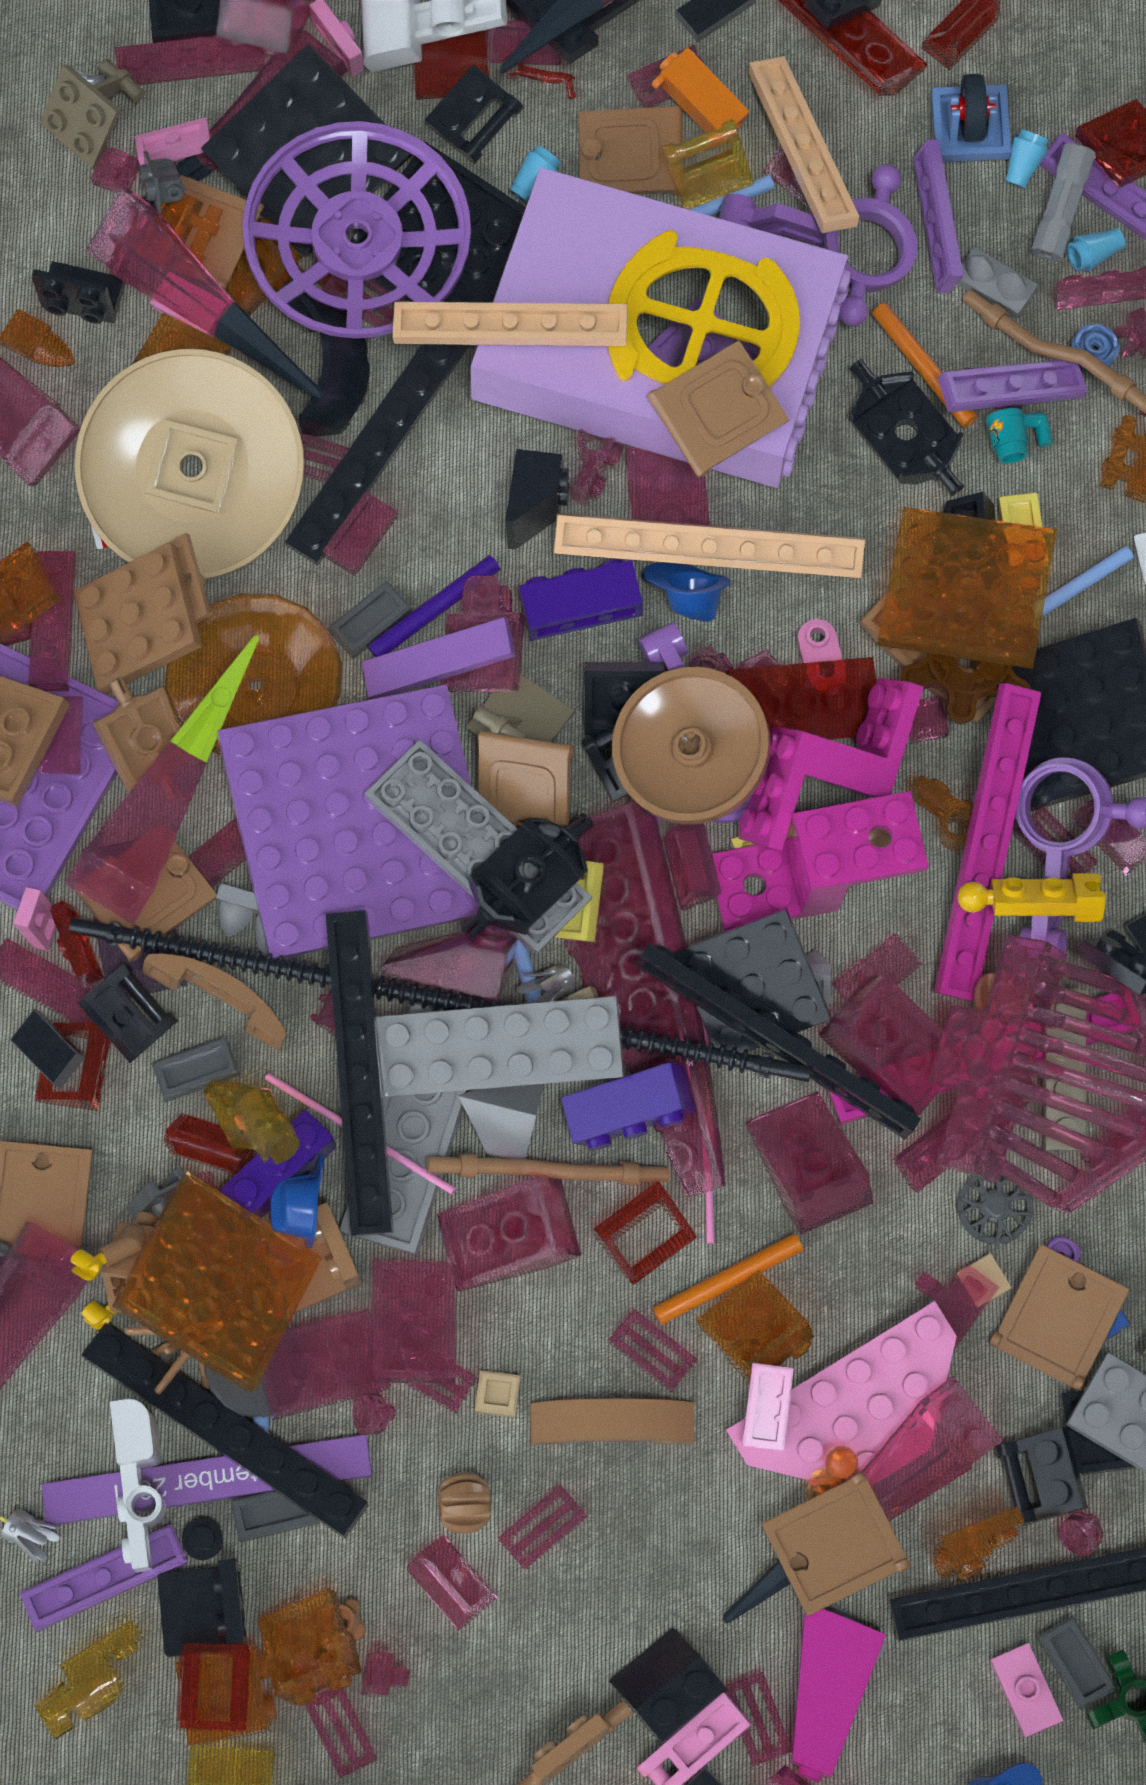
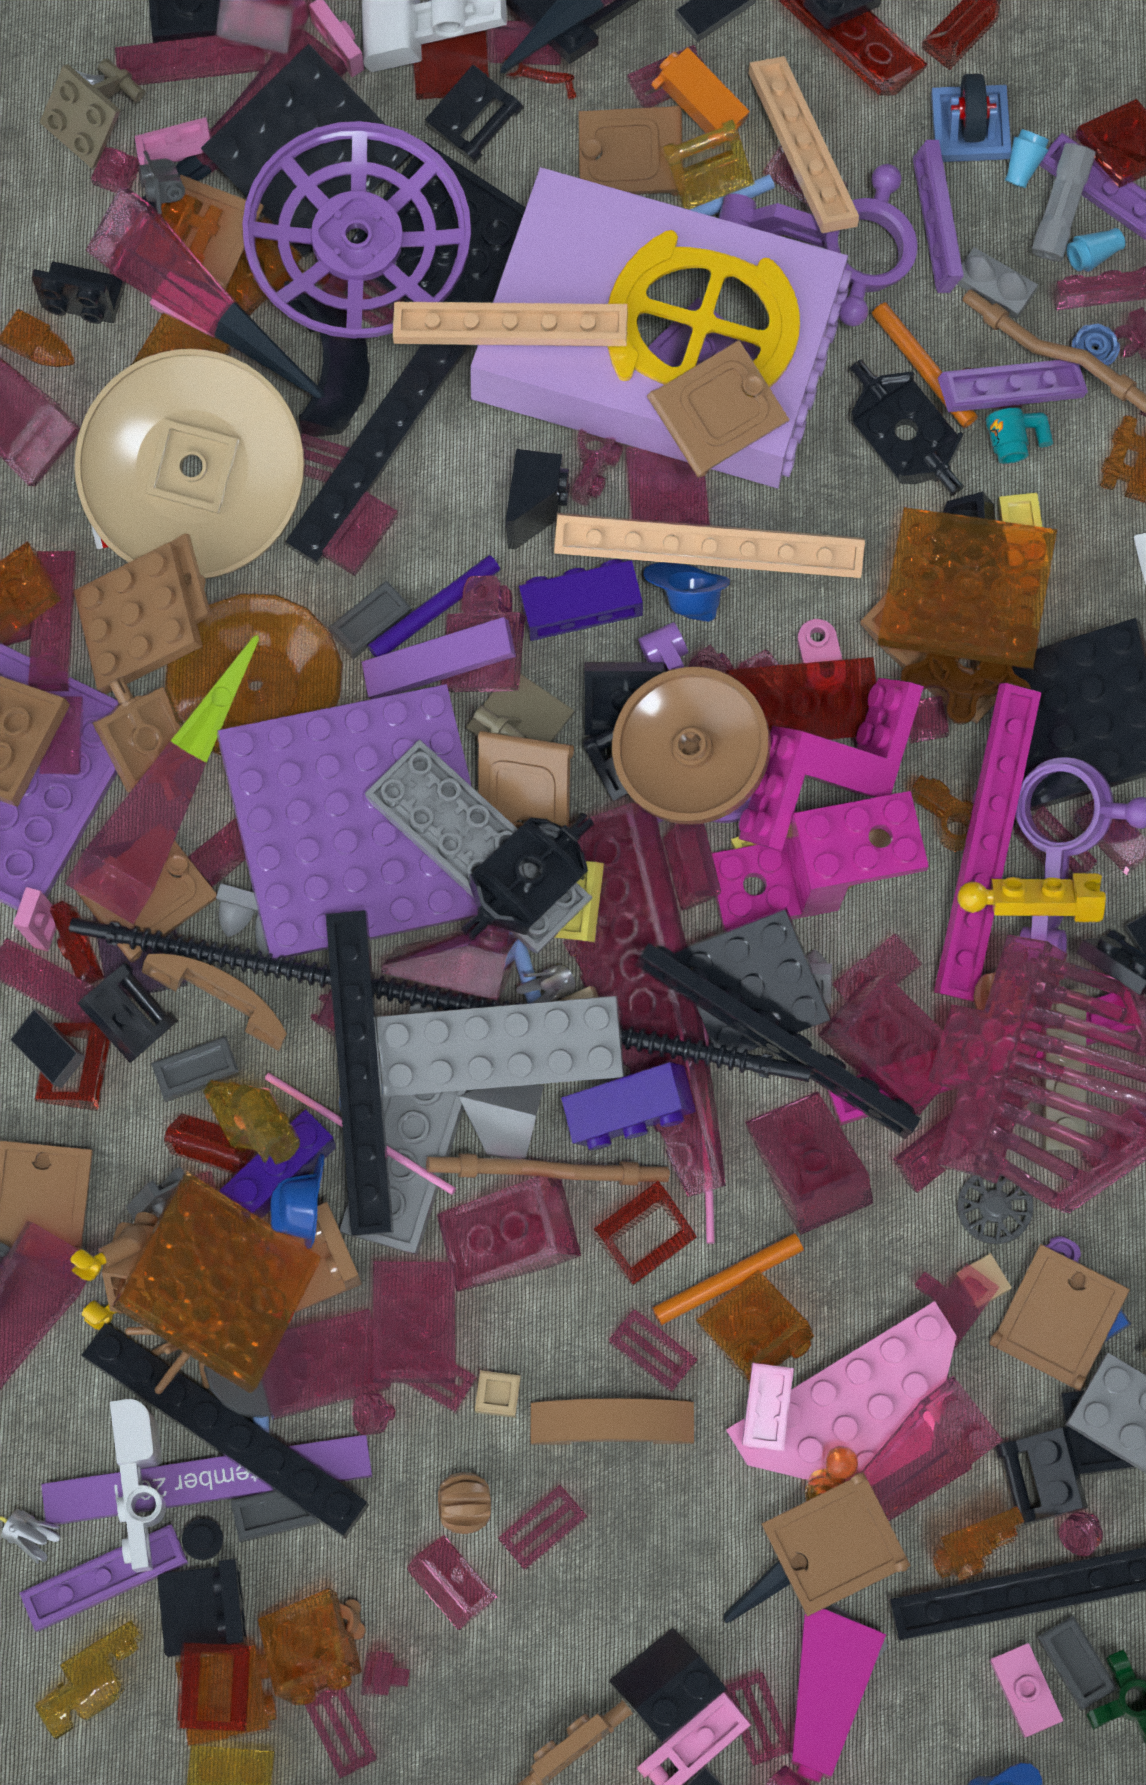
medium azure cone [509,145,561,203] -> none
light blue bar [999,546,1134,633] -> none

